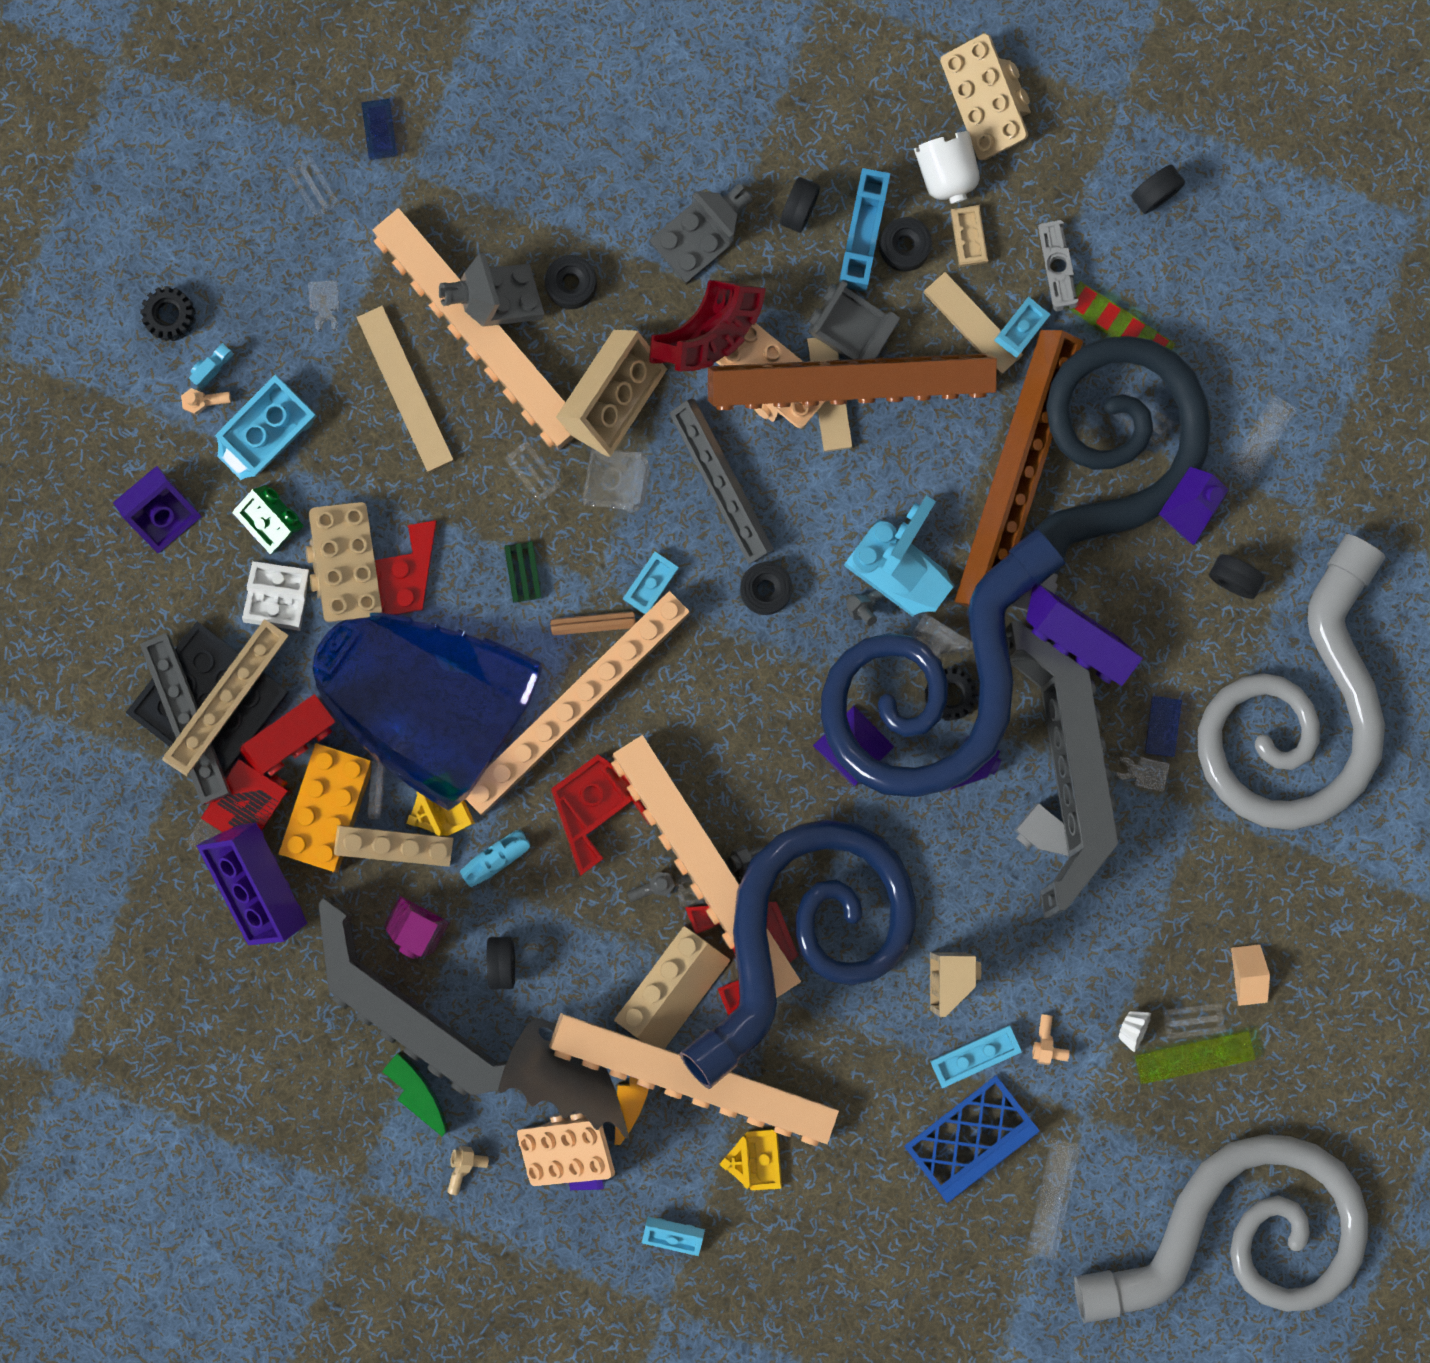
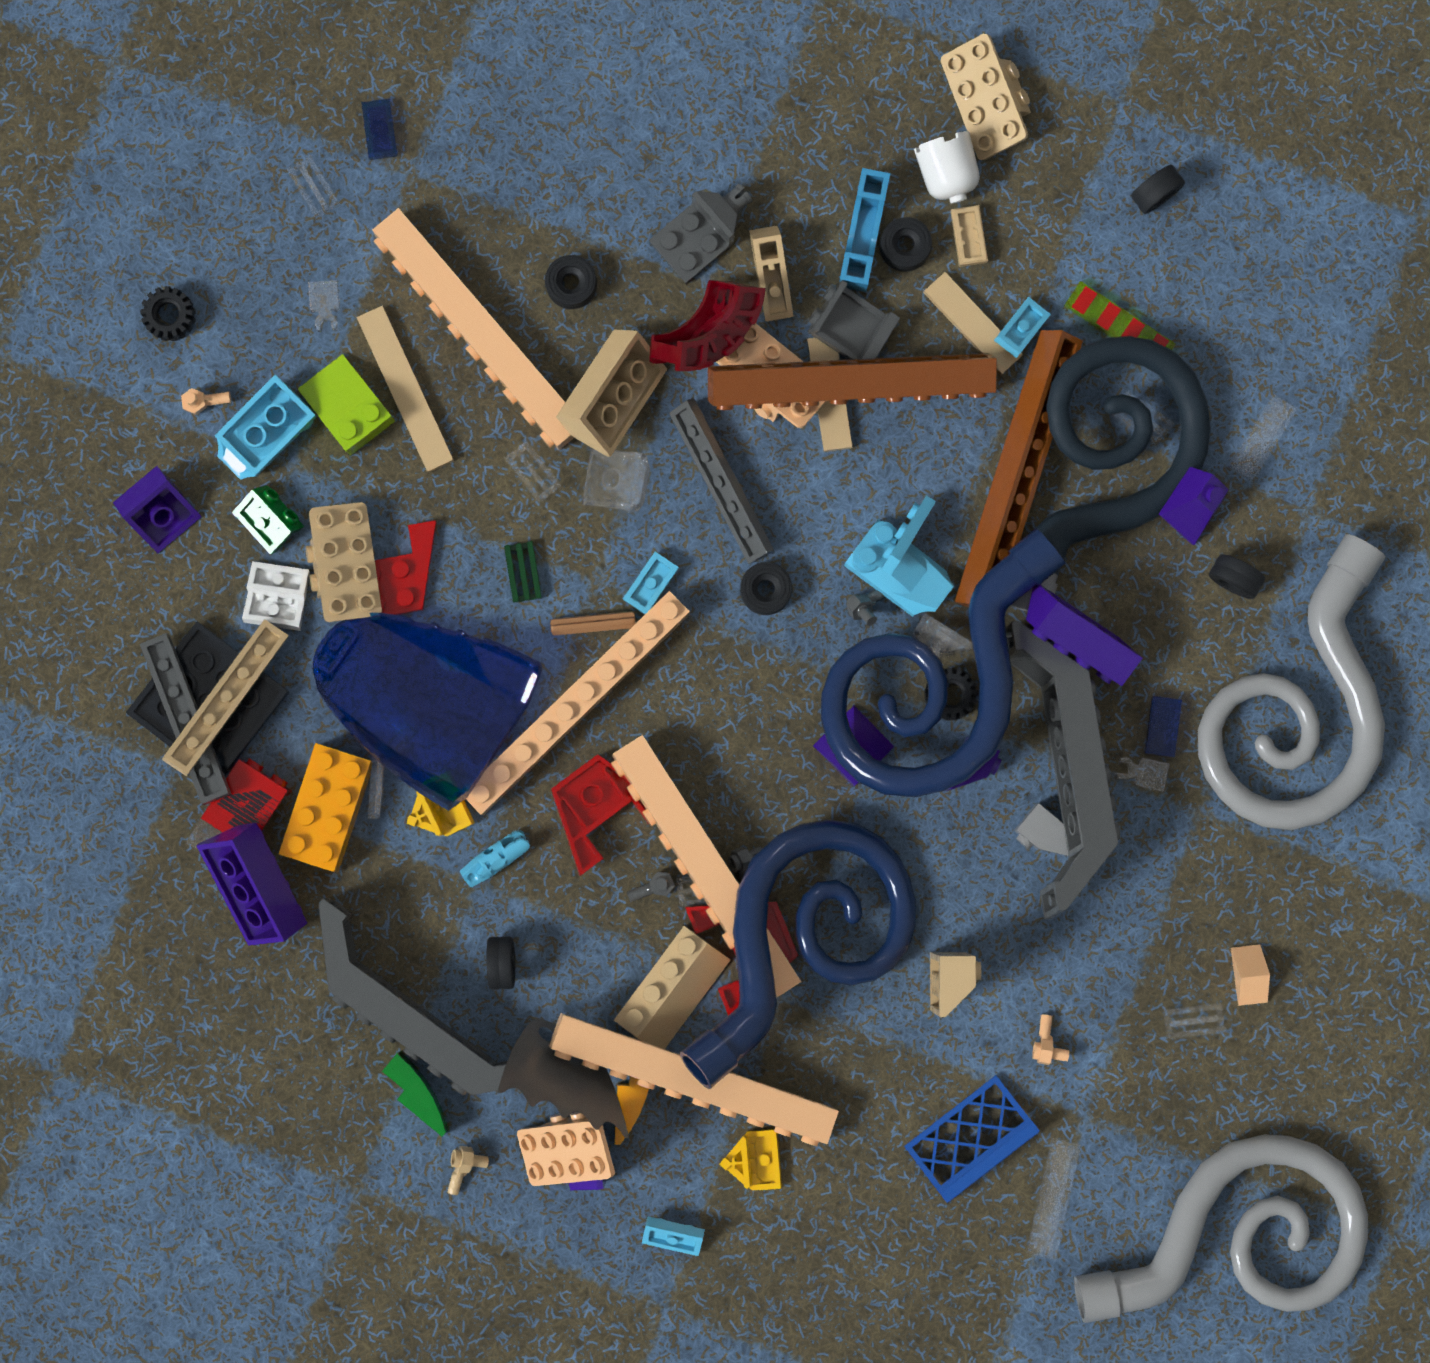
medium azure plate [189,343,234,390] -> none
red slope [239,694,335,776] -> none
tan plate [334,825,453,867] -> none
magenta wedge [384,896,450,959] -> none
dark grey plate [439,253,545,327] -> none
black tyre [780,177,820,233] -> none
medium azure plate [930,1025,1022,1088] -> none
light grey piece [1038,220,1079,311] -> none
white piece [1119,1011,1151,1052] -> none
clear neon green tile [1134,1031,1255,1084] -> none
none -> lime slope [298,354,395,456]
none -> tan slope [749,226,794,322]

